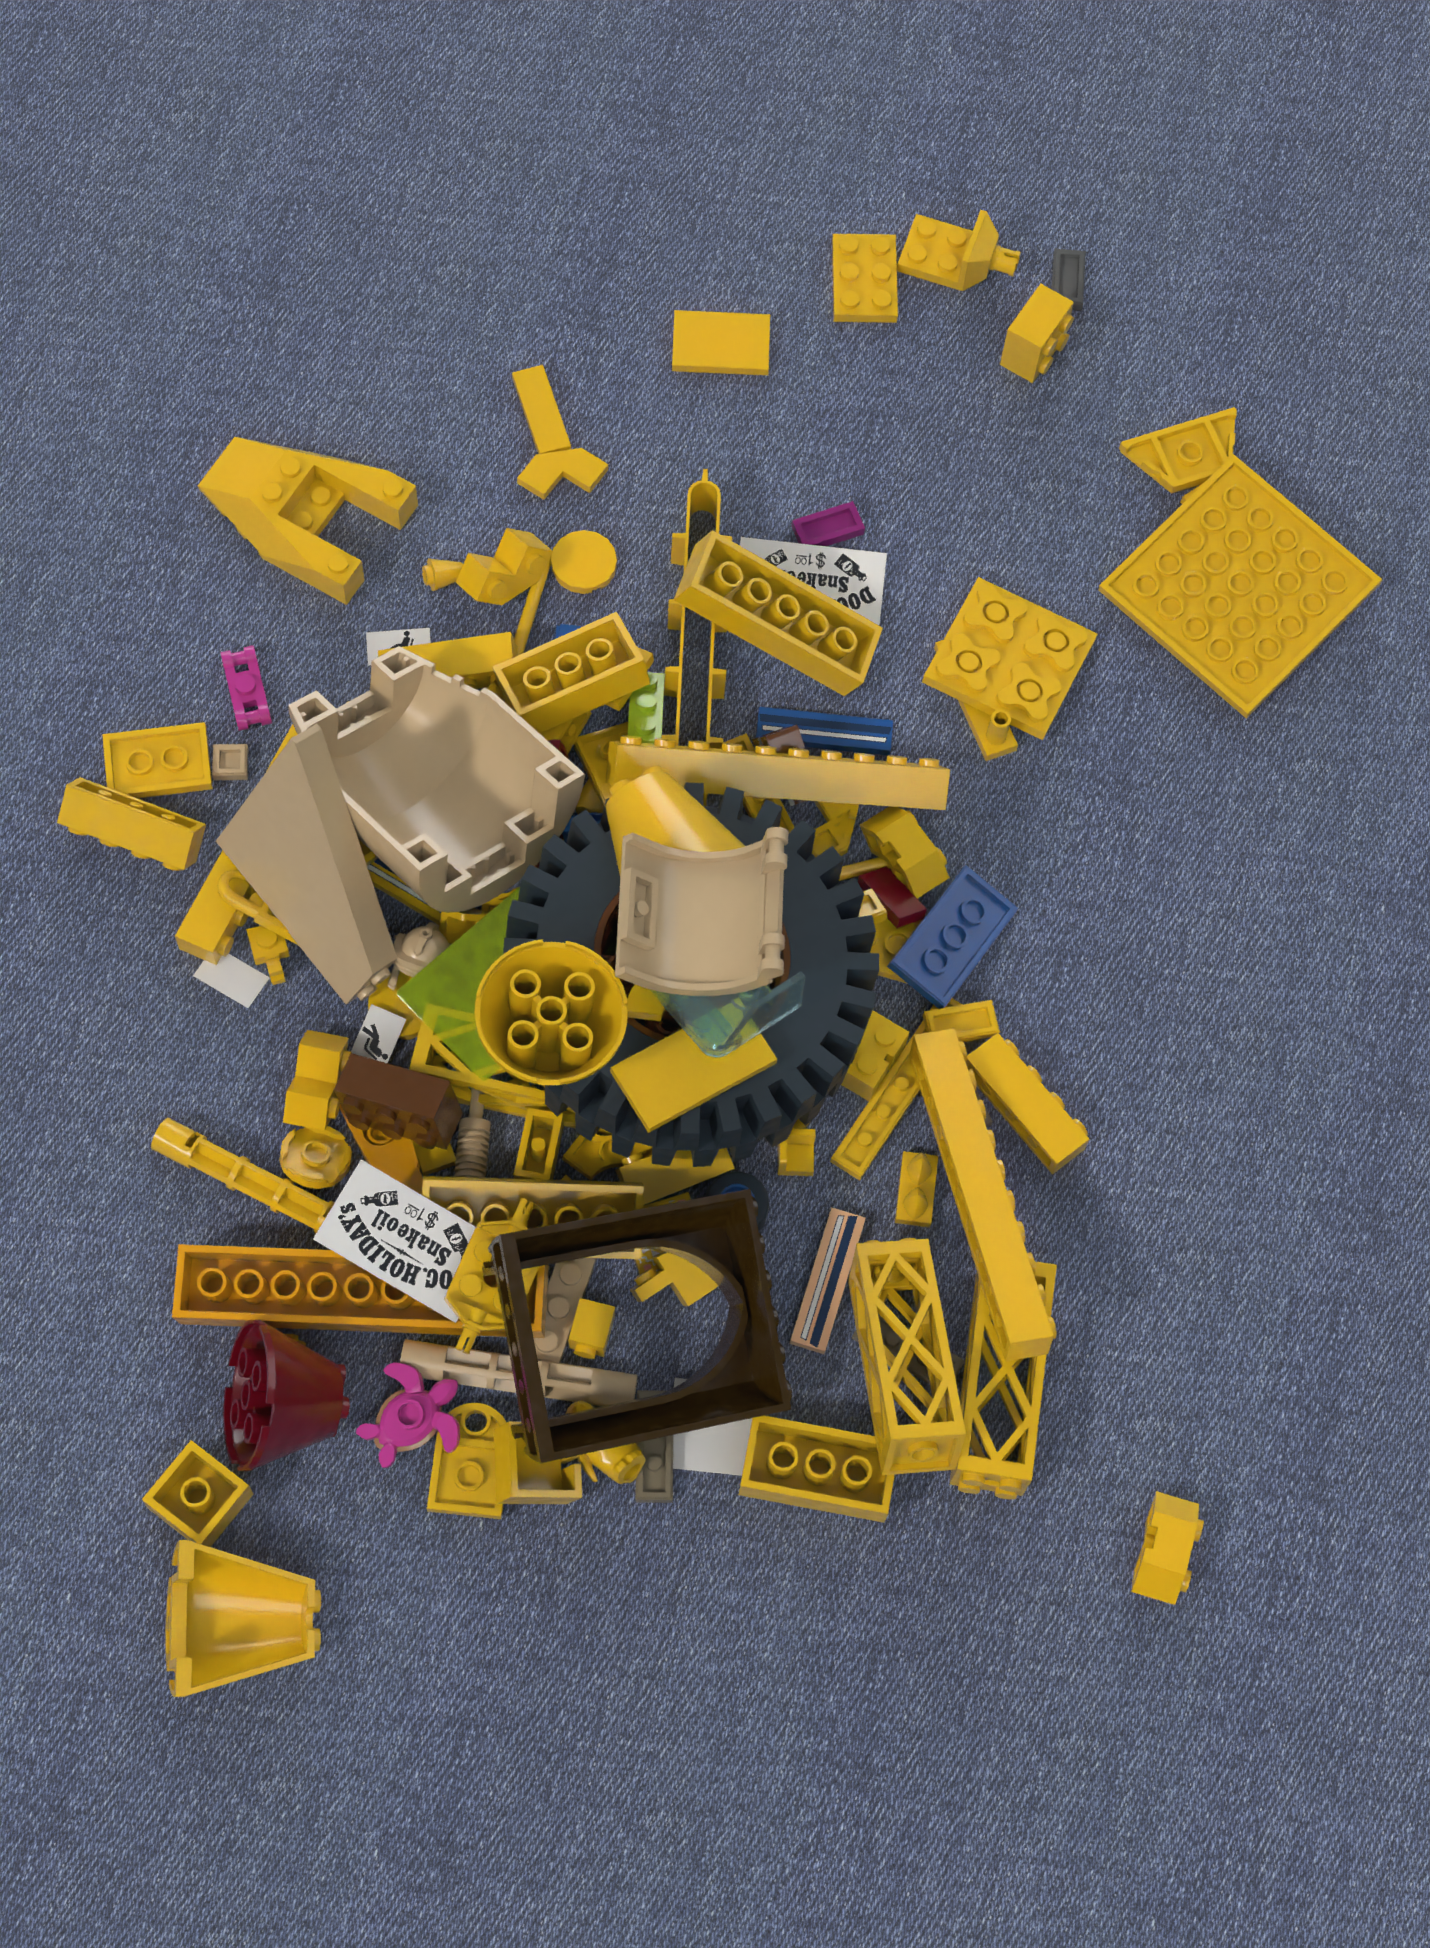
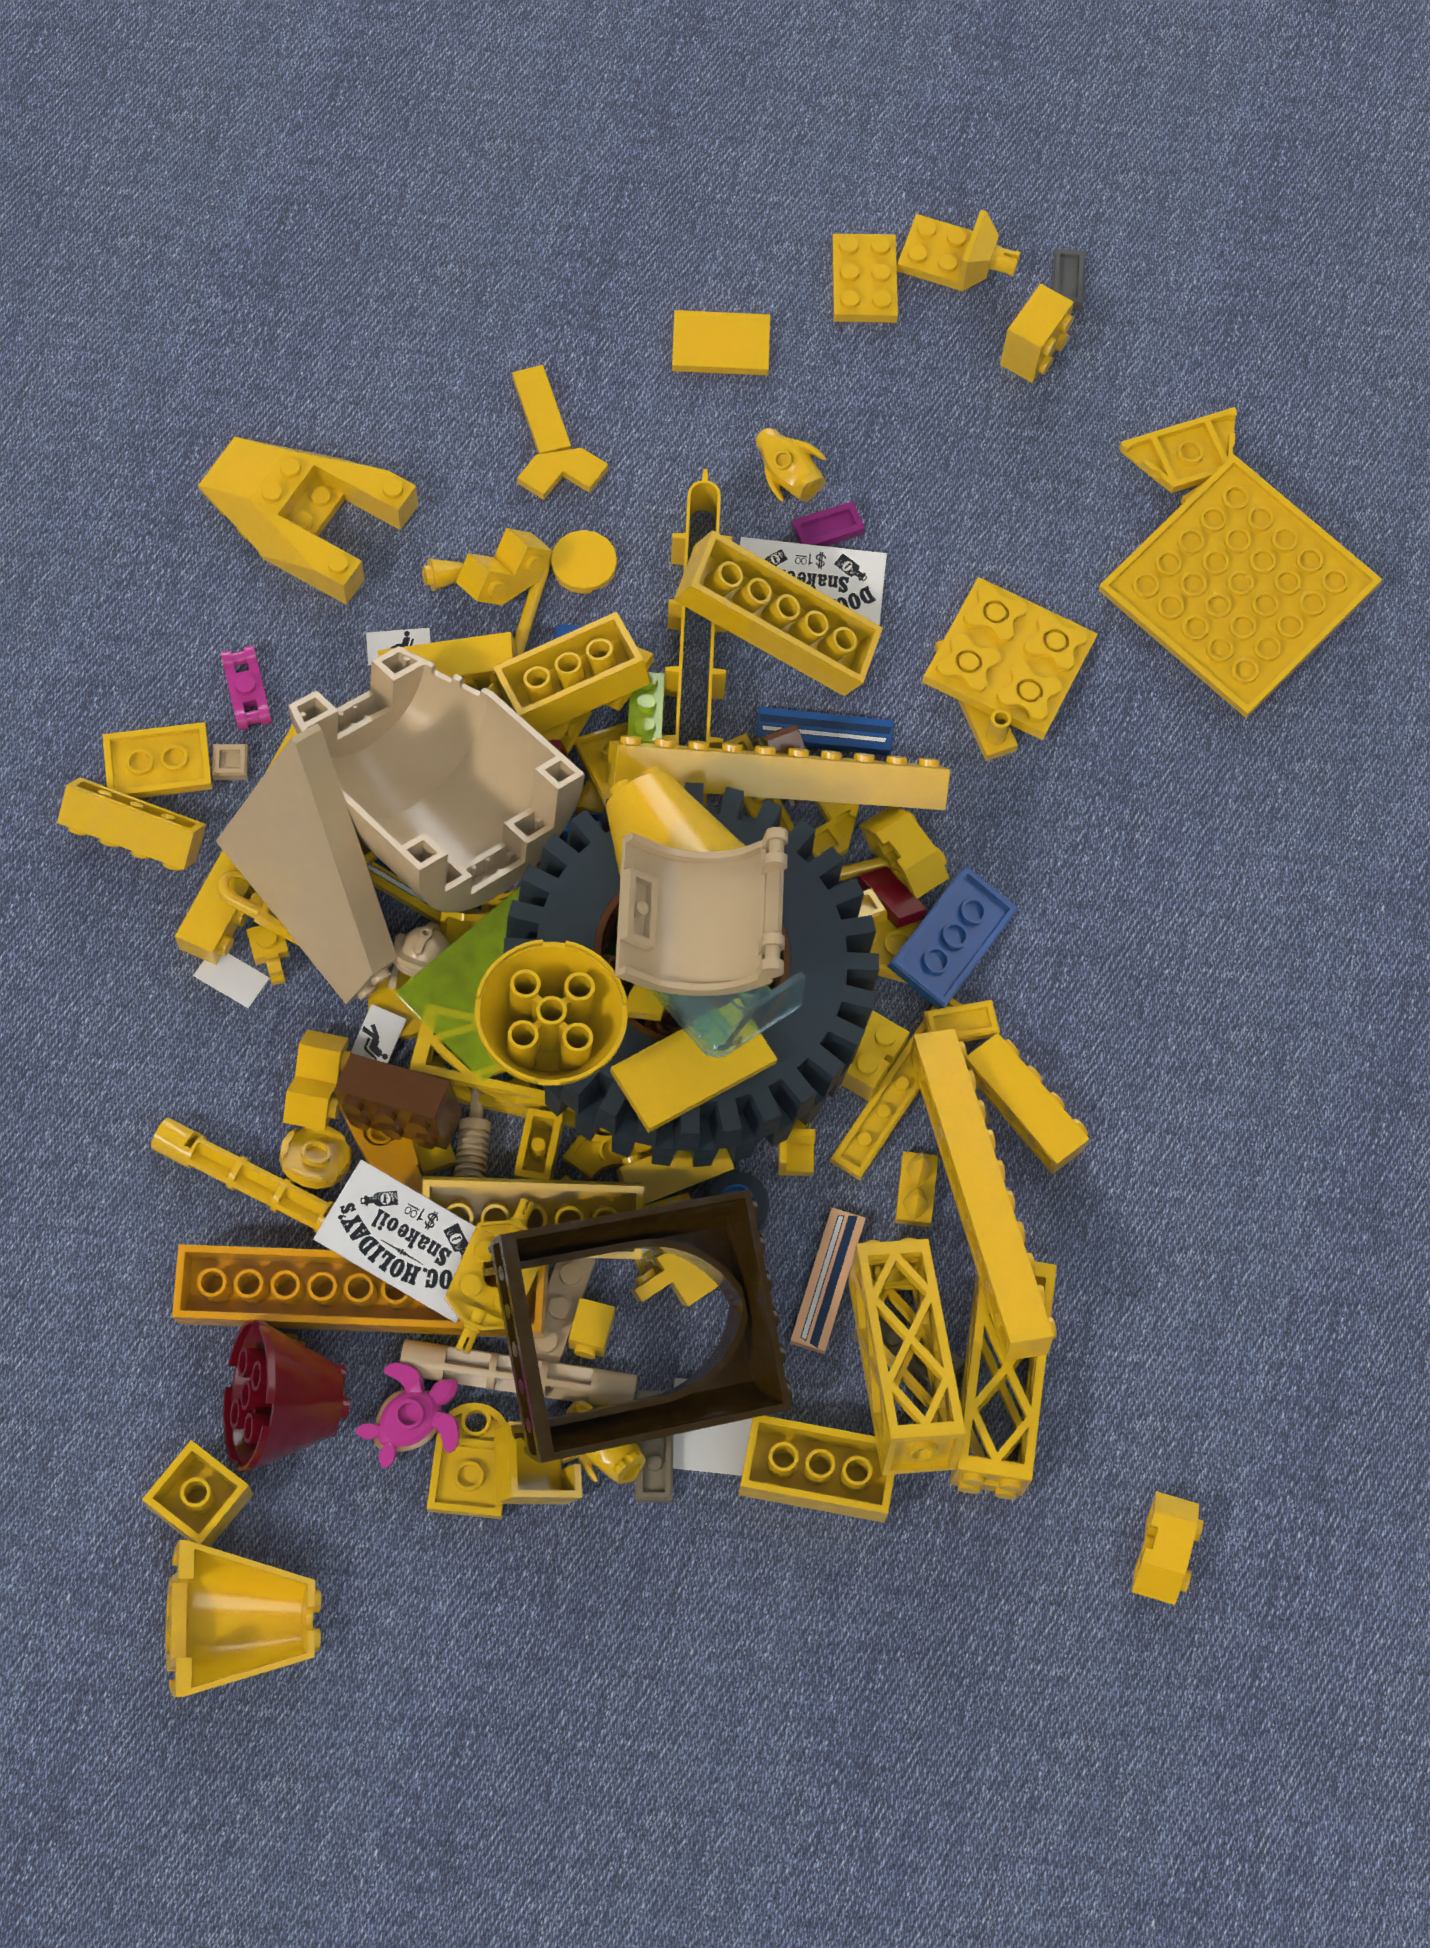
none -> yellow animal [755,428,826,502]

